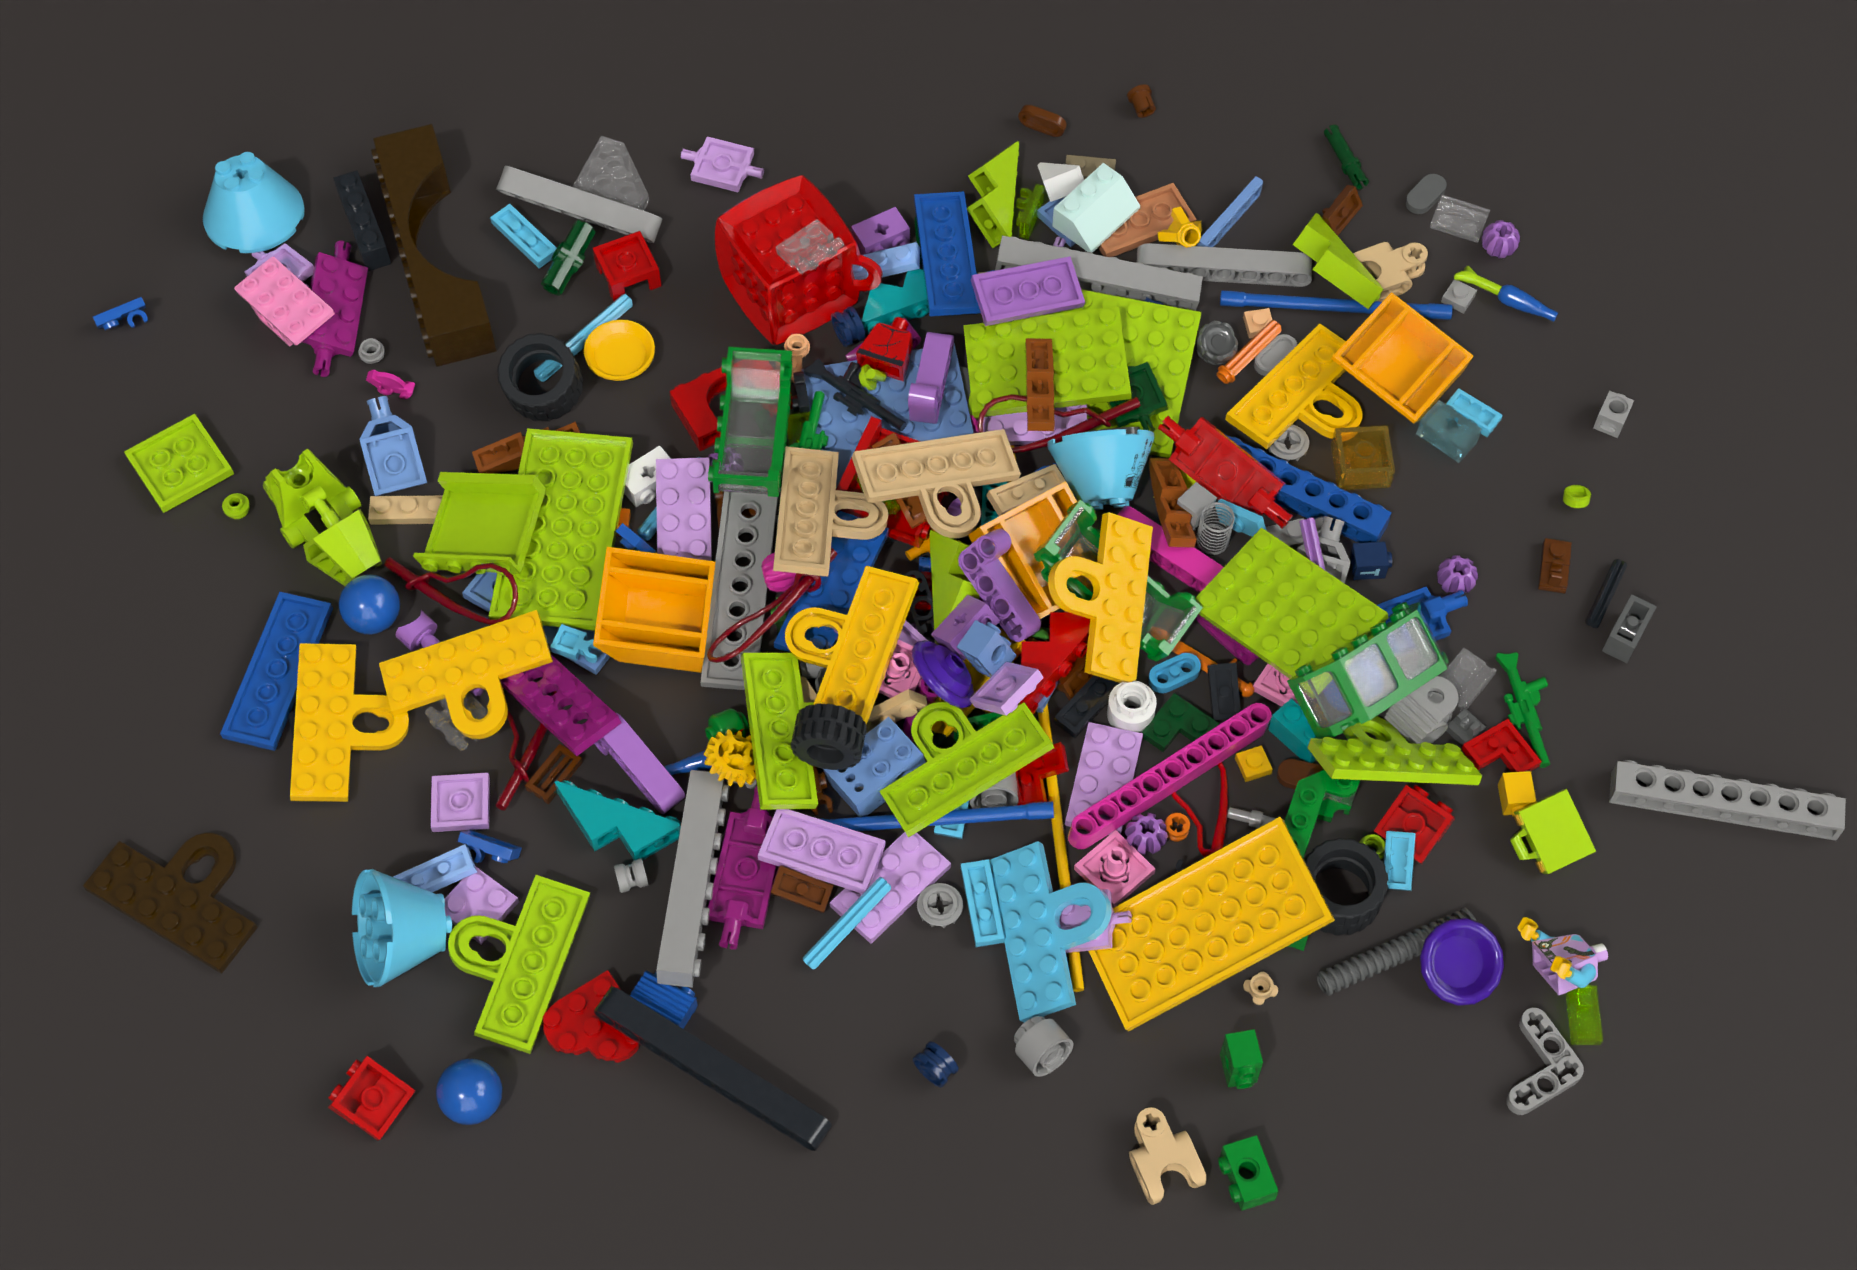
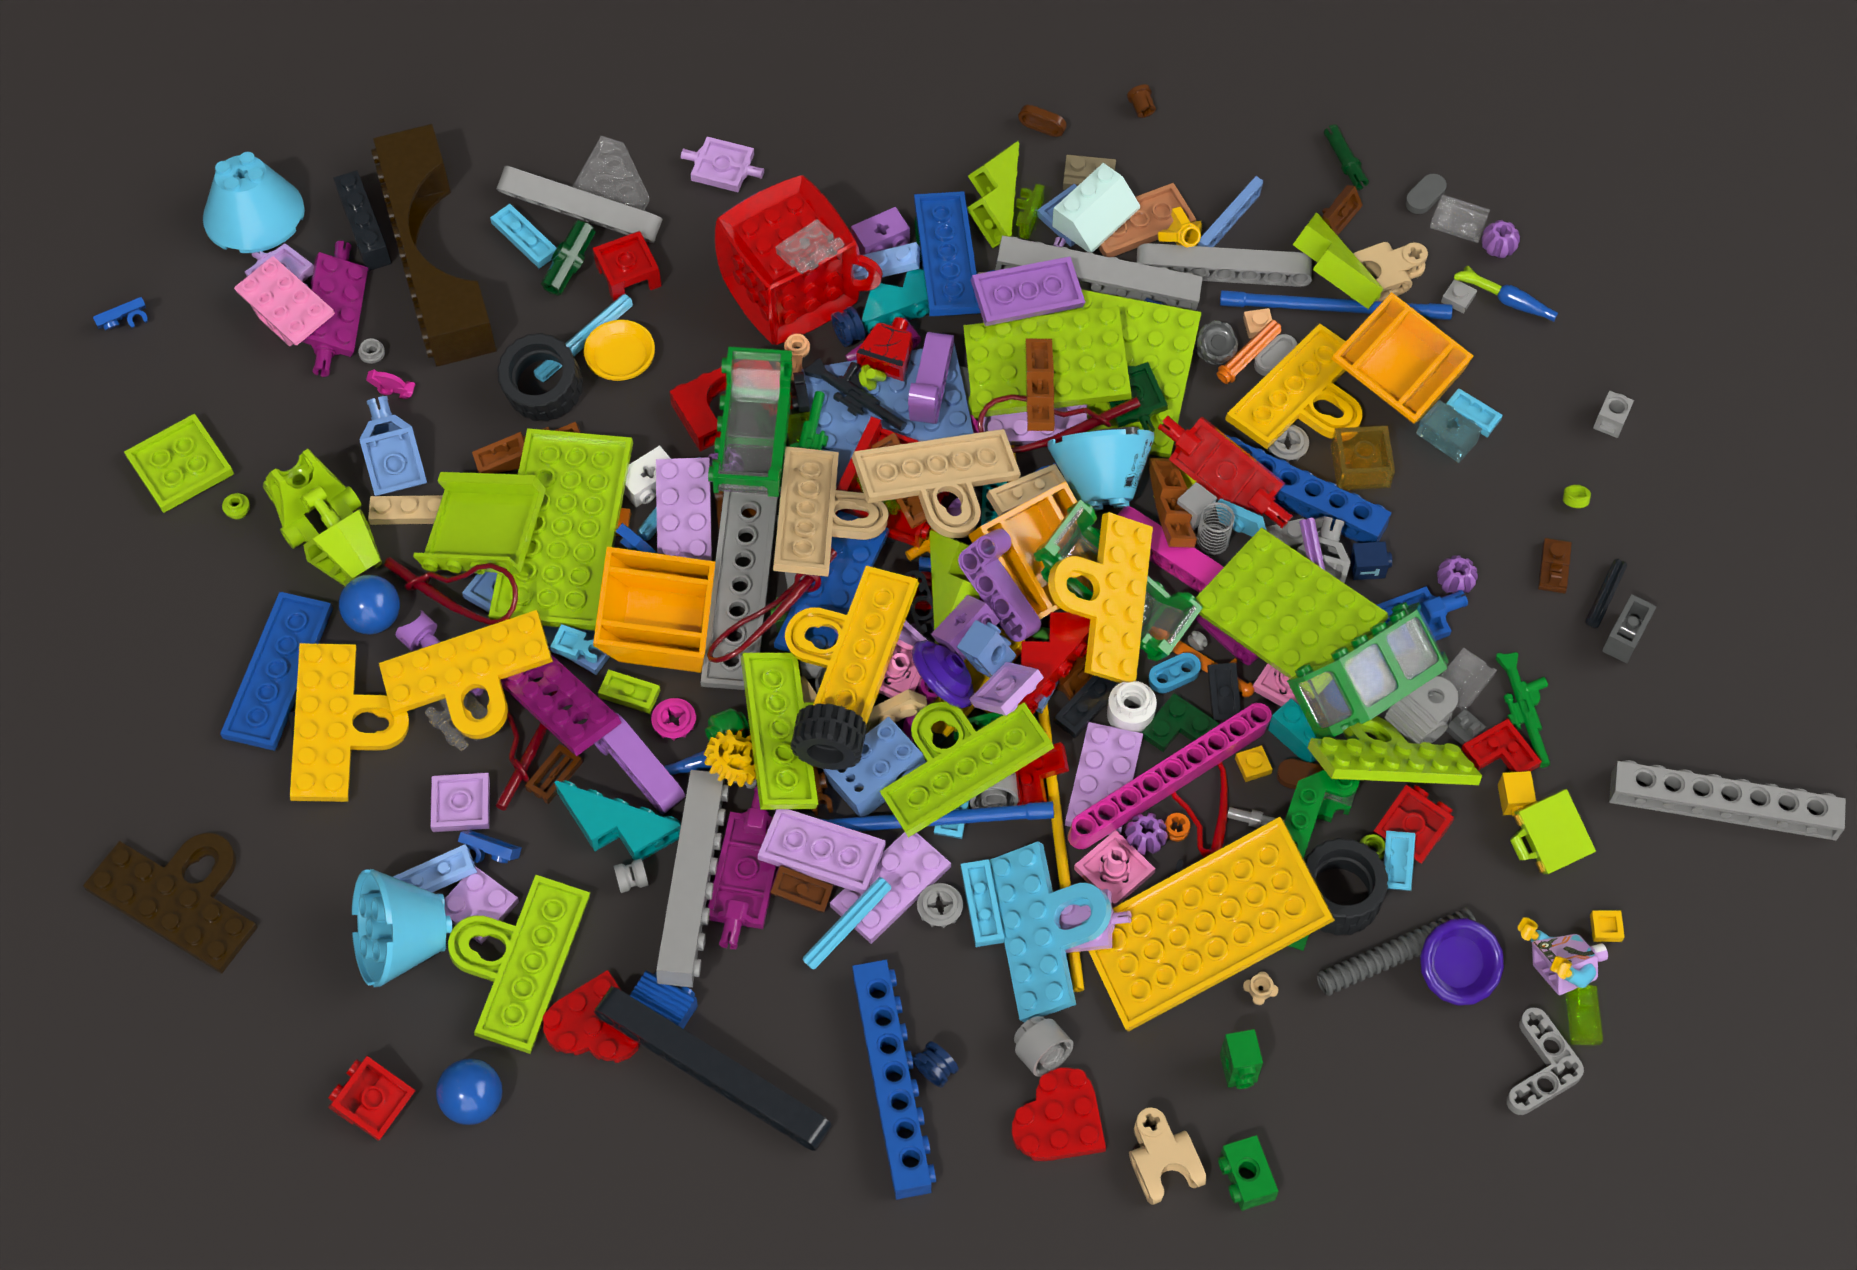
dark pink piece [761,552,796,593] -> none
white slope [1037,162,1084,202] -> none
none -> lime plate [598,669,661,714]
none -> dark pink gear [651,698,696,741]
none -> blue brick [852,960,936,1200]
none -> red plate [1012,1068,1106,1161]
none -> light grey piece [1188,631,1208,651]
none -> yellow plate [1590,911,1625,942]

